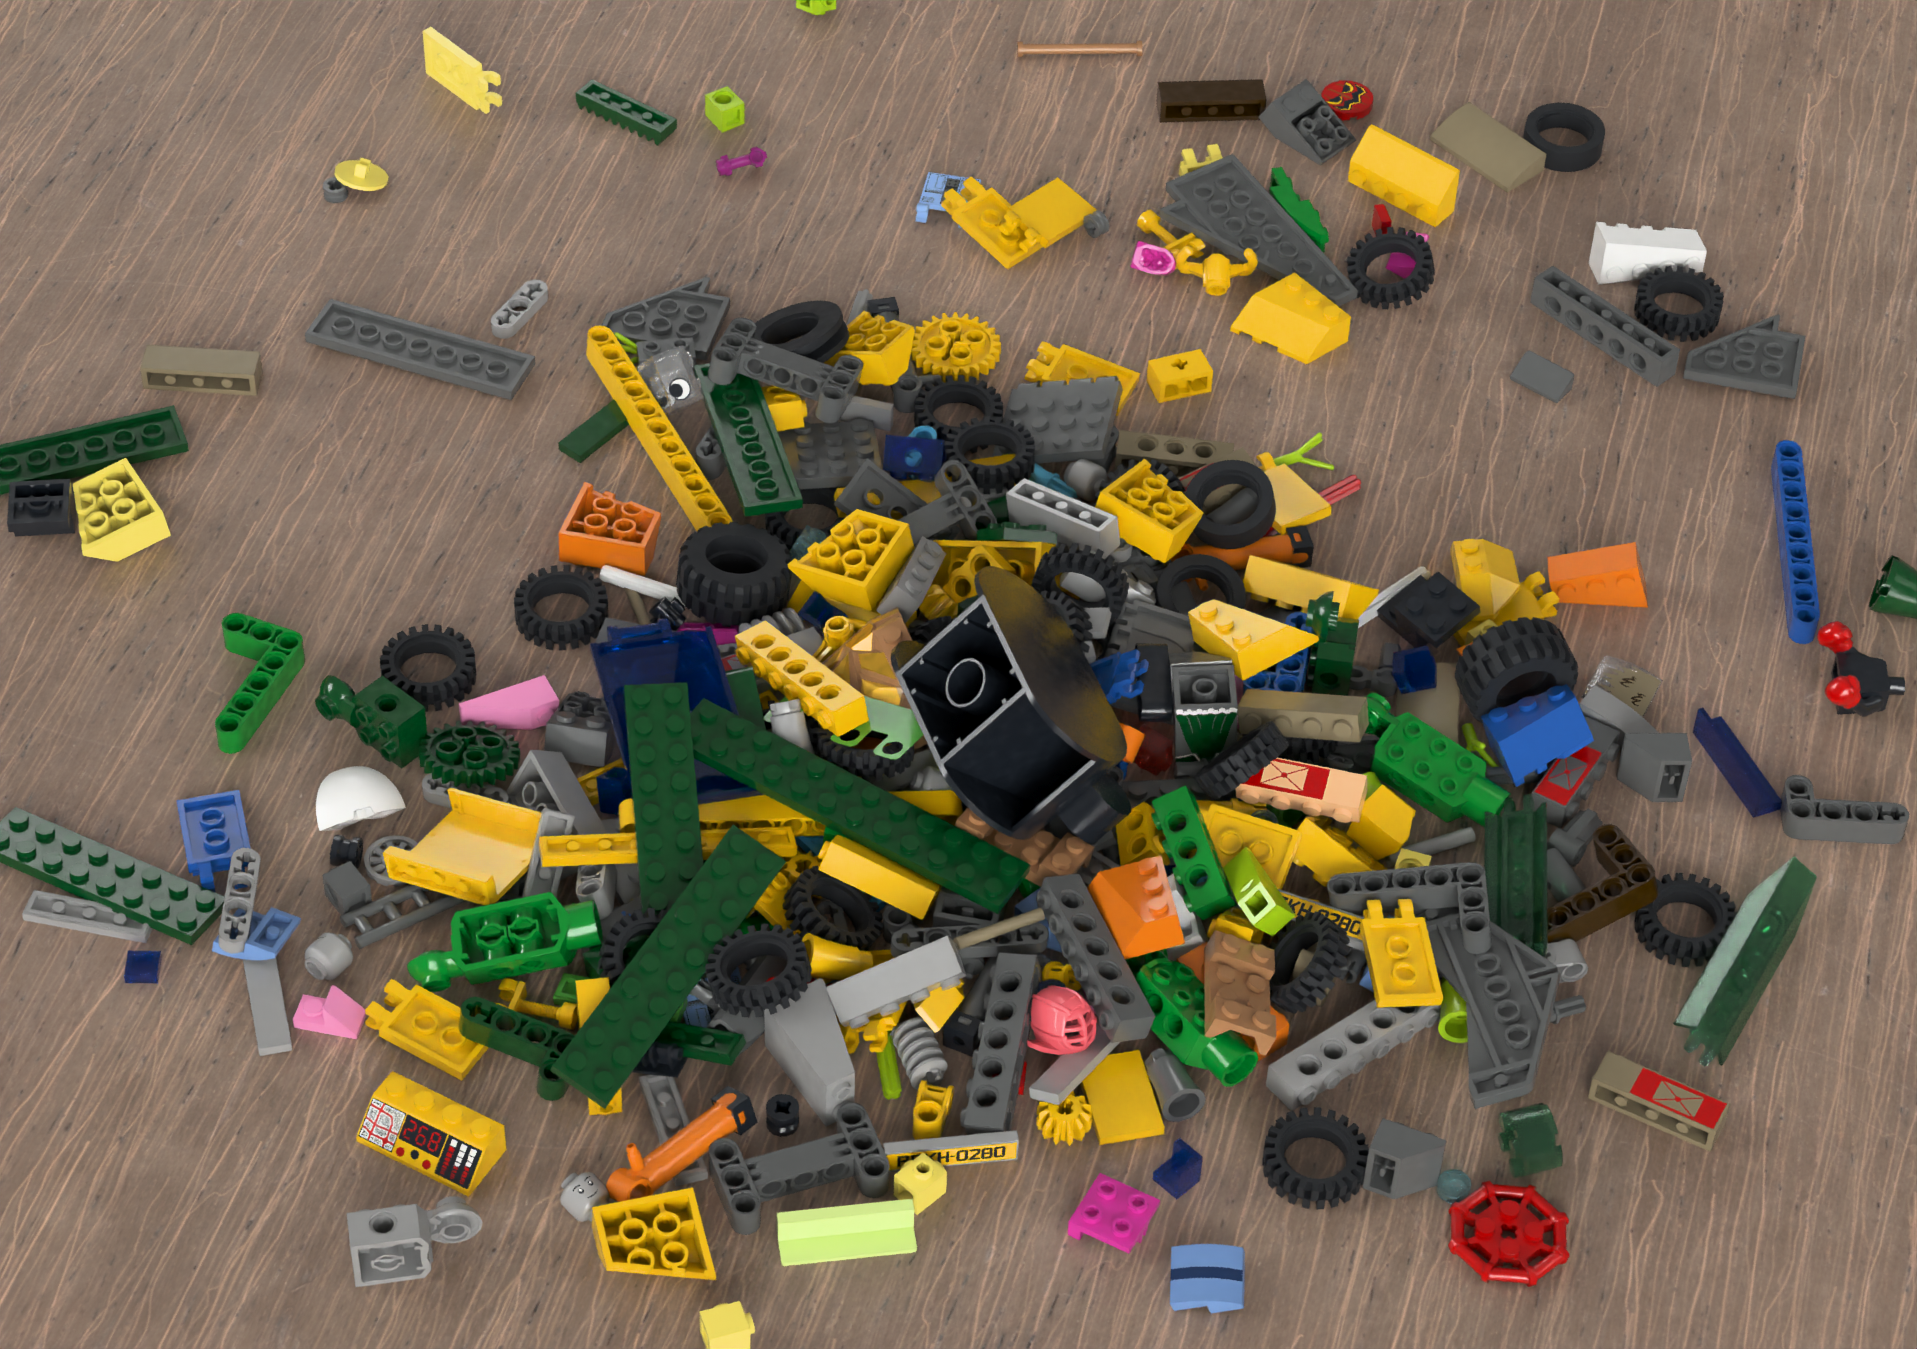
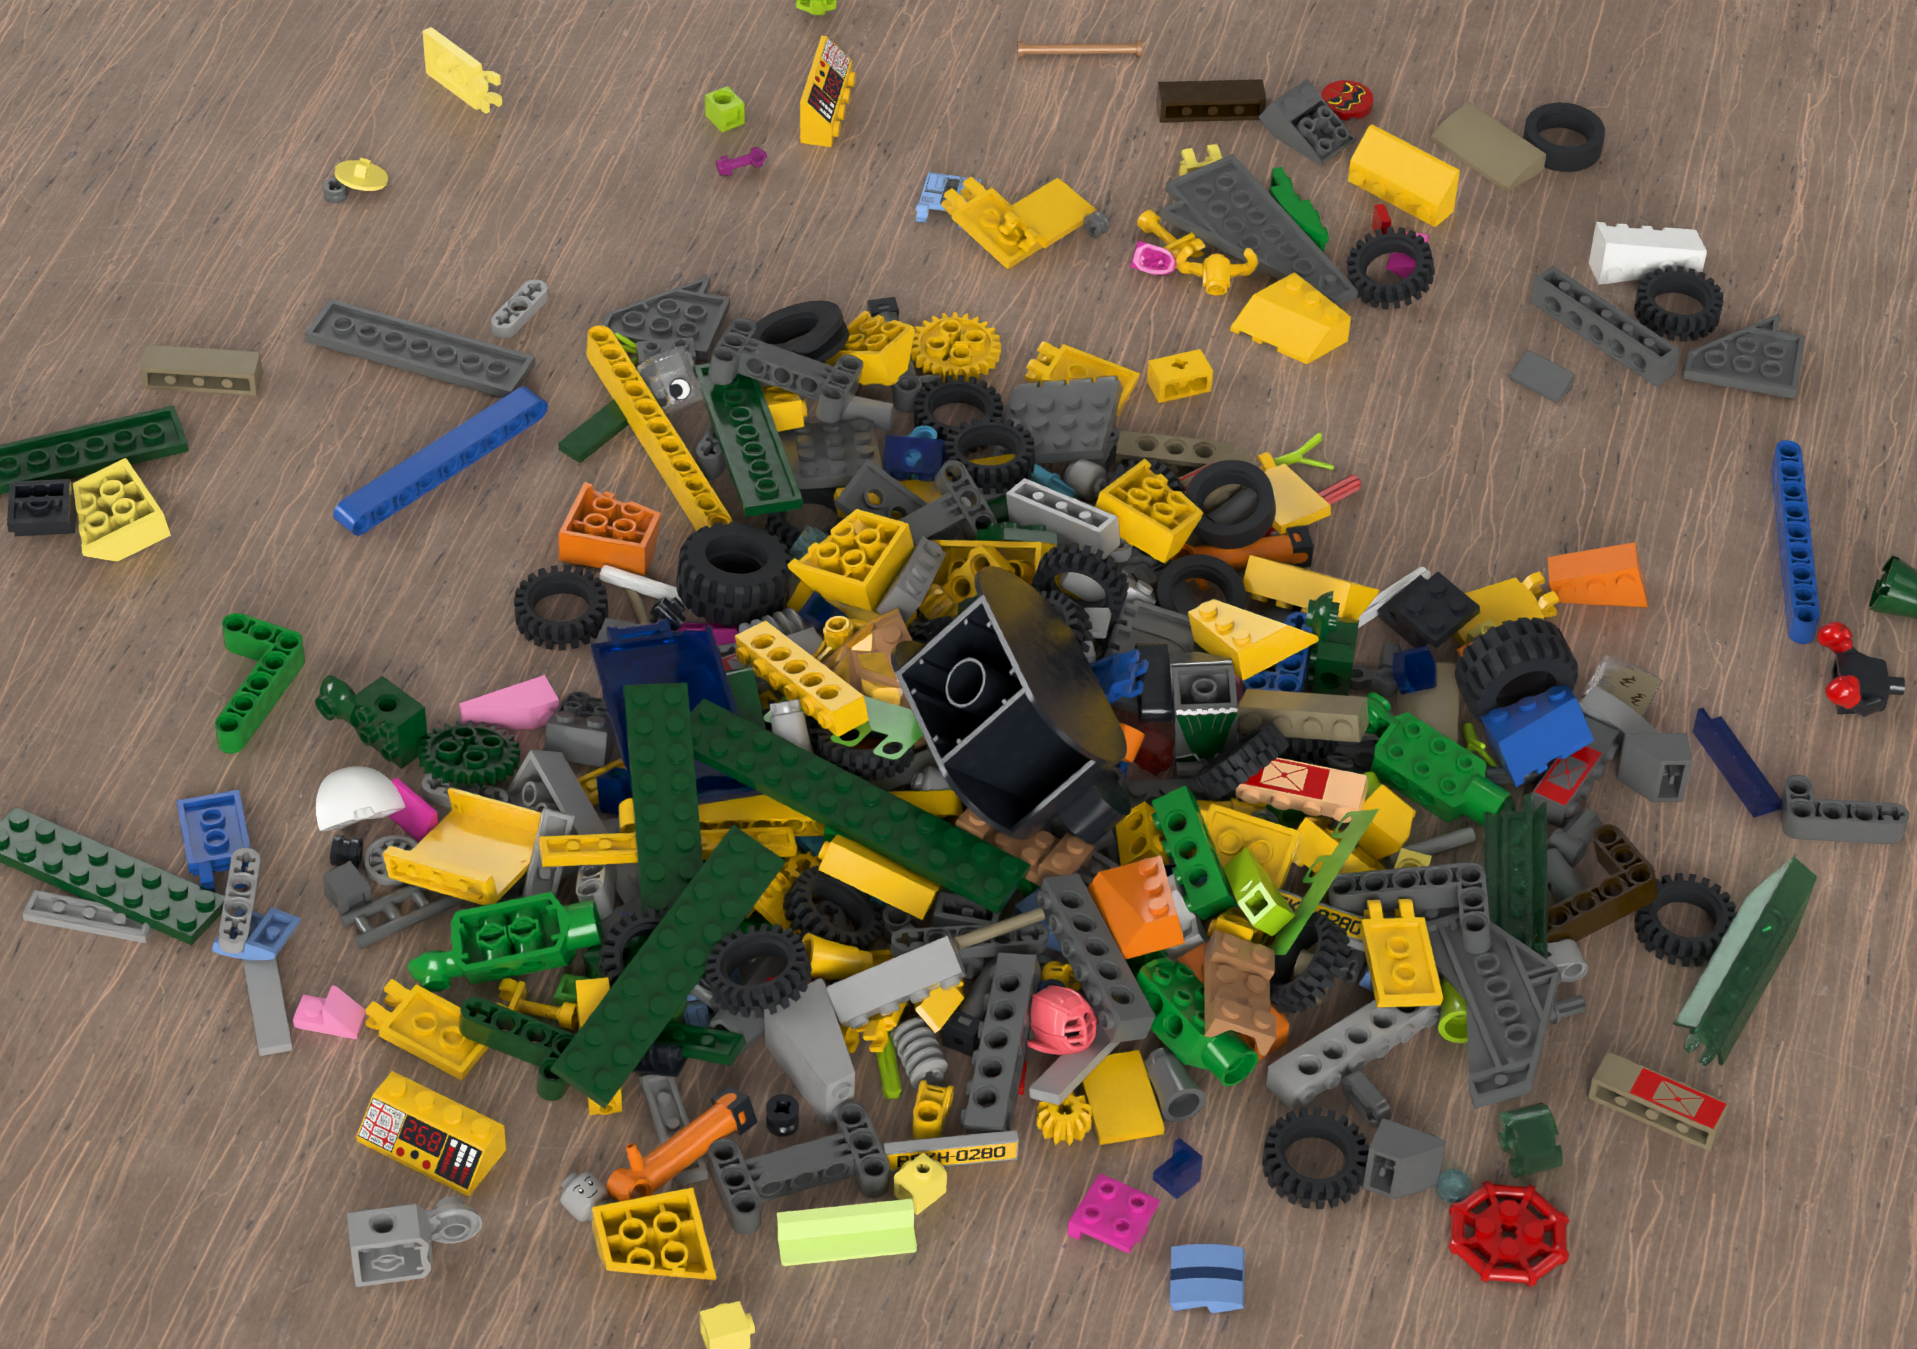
clear blue tile [124,951,162,983] -> none
light grey head [304,932,353,980] -> none
black tyre [380,624,477,712] -> none
dark green gear [576,79,677,146] -> none
light grey axle [846,289,873,325] -> none
yellow wedge [1450,539,1520,622] -> none
none -> blue beam [333,386,548,536]
none -> dark pink slope [388,778,438,842]
none -> yellow slope [800,35,856,147]
none -> bright green piece [1261,809,1379,955]
none -> dark grey beam [1341,1071,1392,1127]

